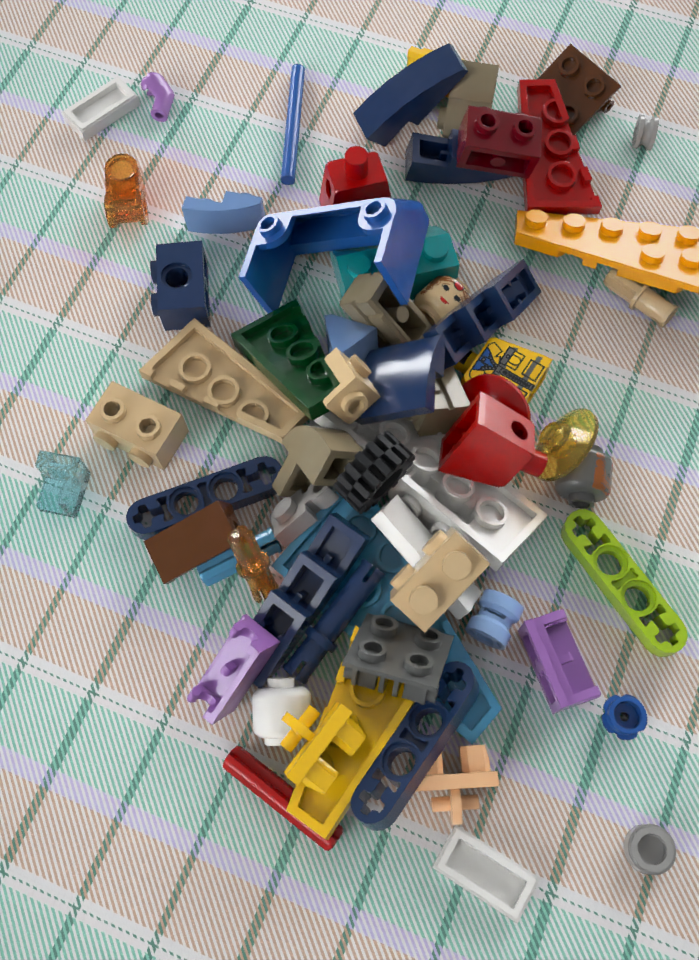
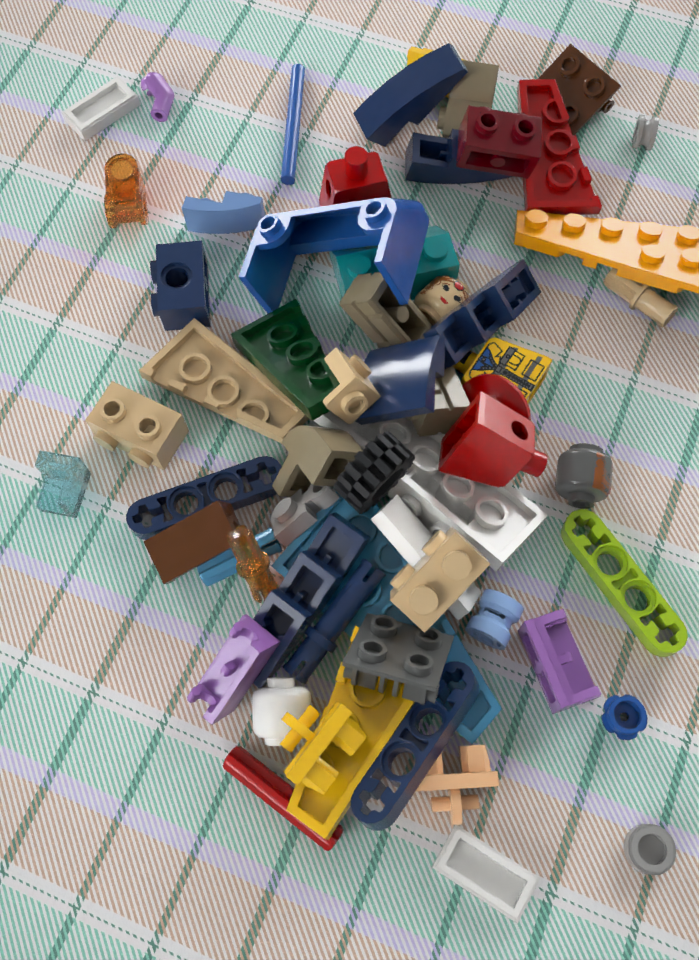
medium blue slope [324,314,378,362] -> none
clear yellow dish [535,408,599,482] -> none

